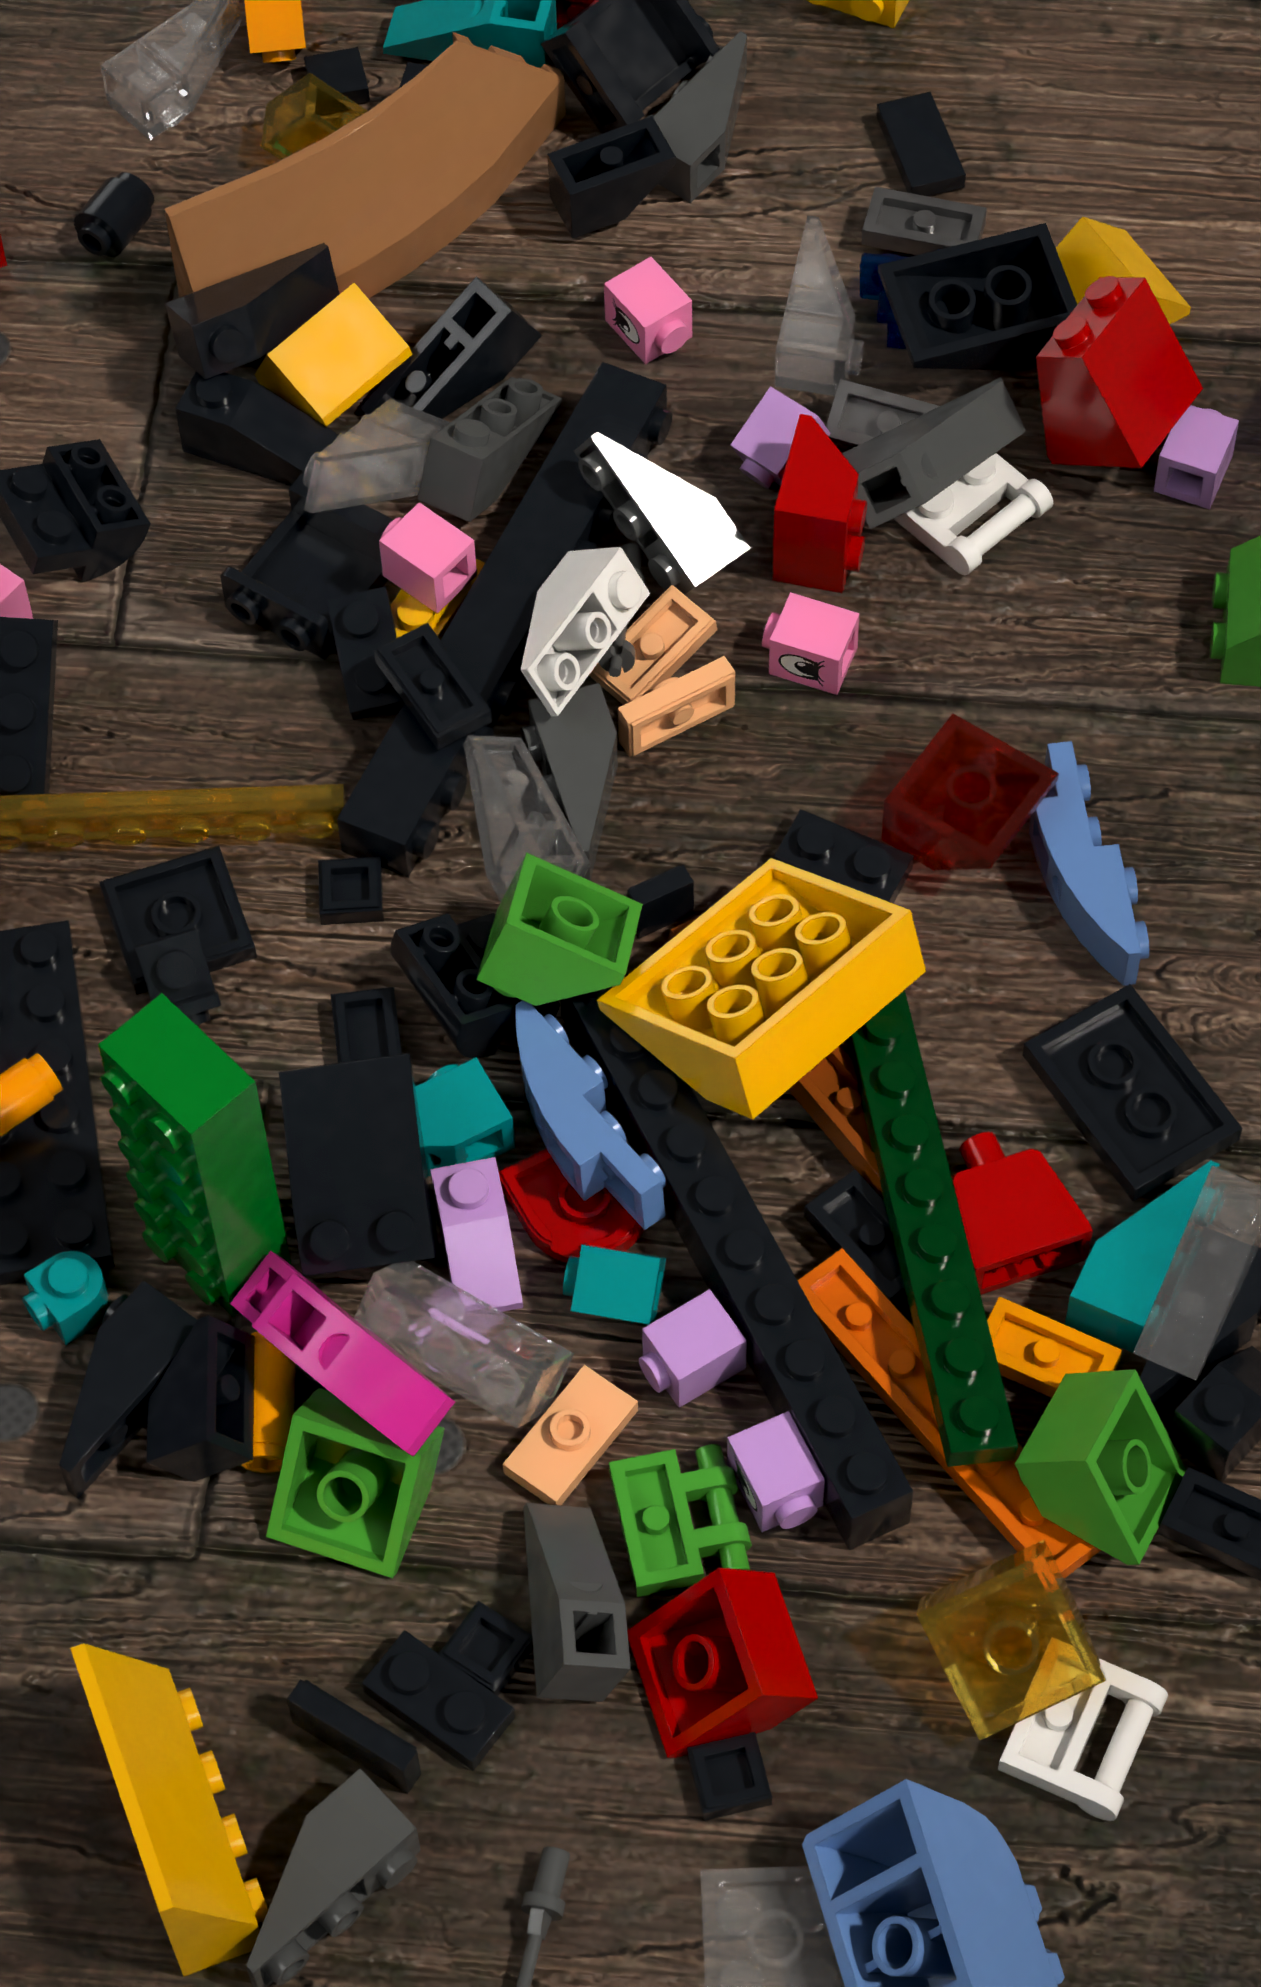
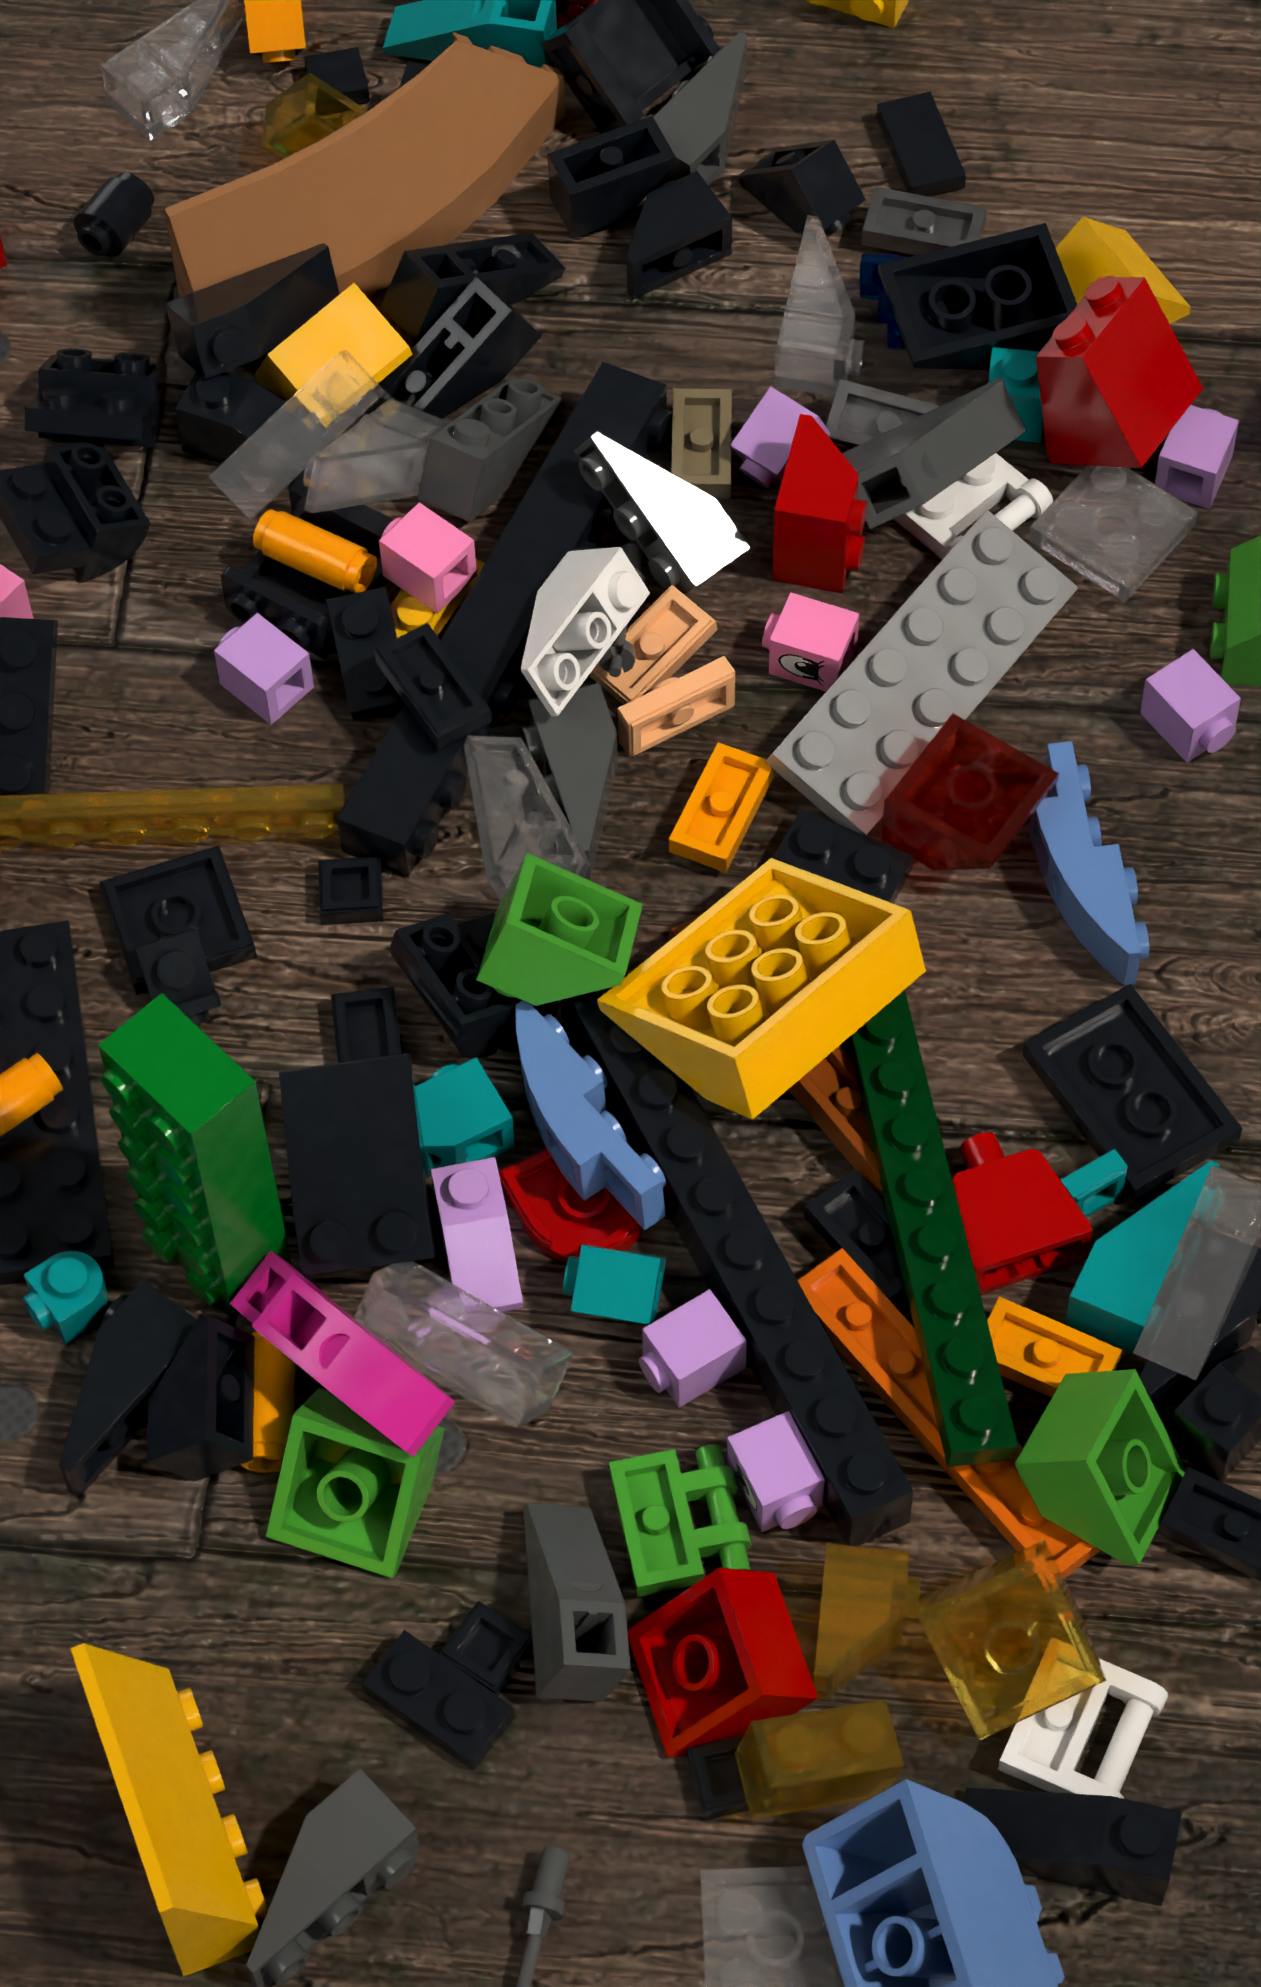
black tile [287,1679,421,1794] -> none
light nougat plate [502,1365,638,1505] -> none
bright pink brick [604,257,692,365] -> none
black tile [627,865,694,939] -> none
none -> black brick [25,348,167,448]
none -> clear slope [209,349,386,521]
none -> lavender brick [214,613,314,725]
none -> light orange piece [253,509,377,593]
none -> black slope [381,233,566,343]
none -> black slope [626,171,732,300]
none -> light orange plate [669,742,775,873]
none -> dark tan plate [671,388,732,498]
none -> clear yellow brick [734,1699,904,1819]
none -> black slope [737,140,866,235]
none -> light grey plate [766,510,1078,836]
none -> clear yellow slope [814,1544,921,1700]
none -> black slope [963,1787,1182,1906]
none -> teal brick [988,347,1043,443]
none -> clear plate [1029,466,1198,602]
none -> teal tile [1061,1149,1128,1218]
none -> lavender brick [1140,649,1241,763]

